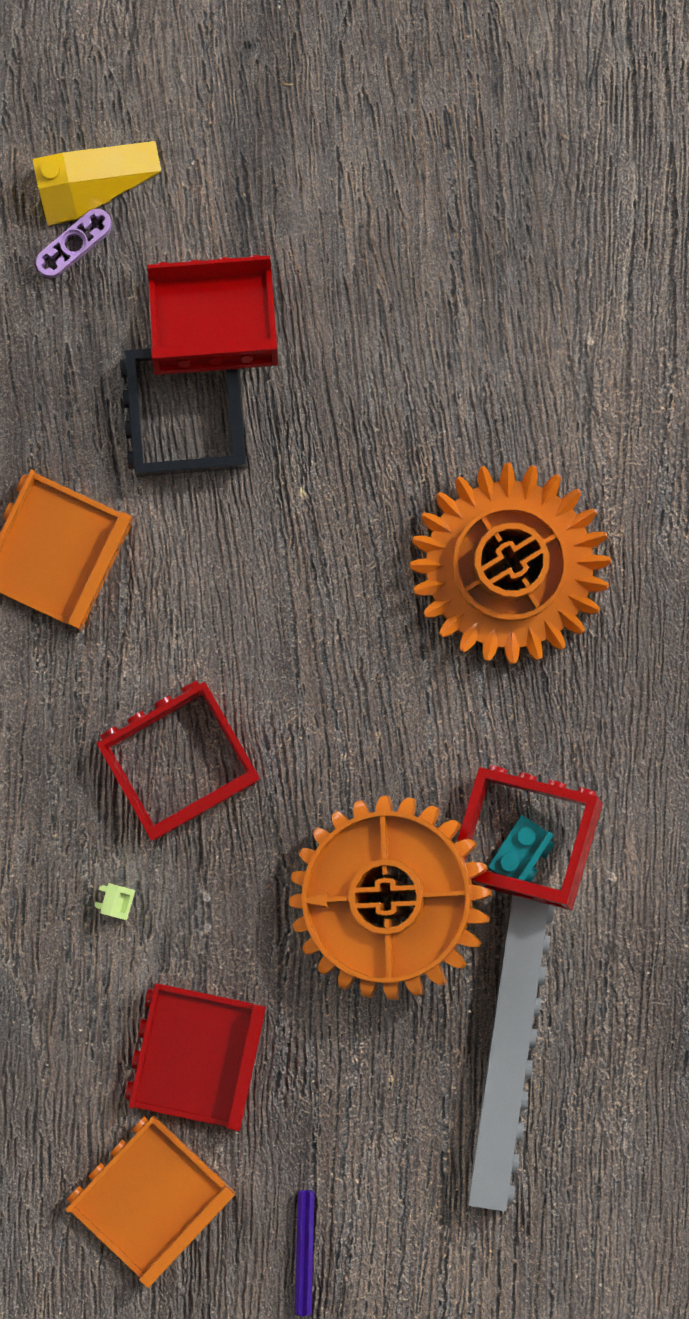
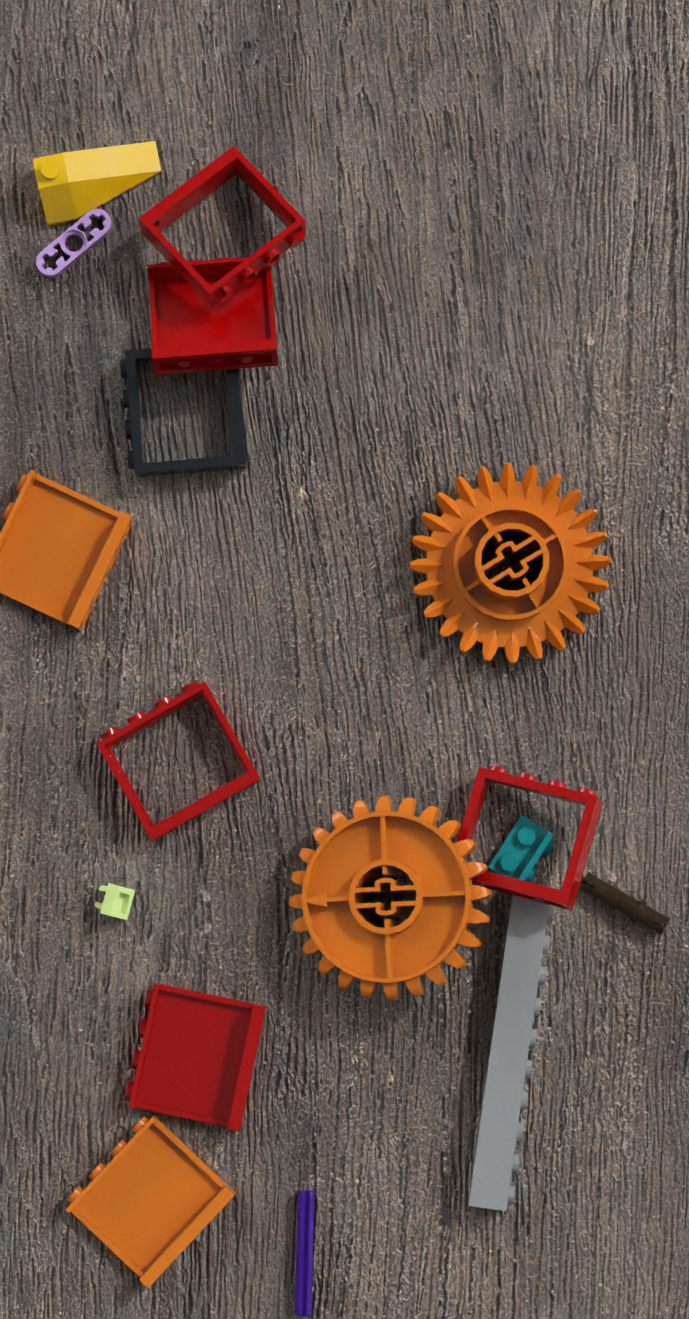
none -> red window [139,146,306,308]
none -> dark brown pin [579,872,670,935]

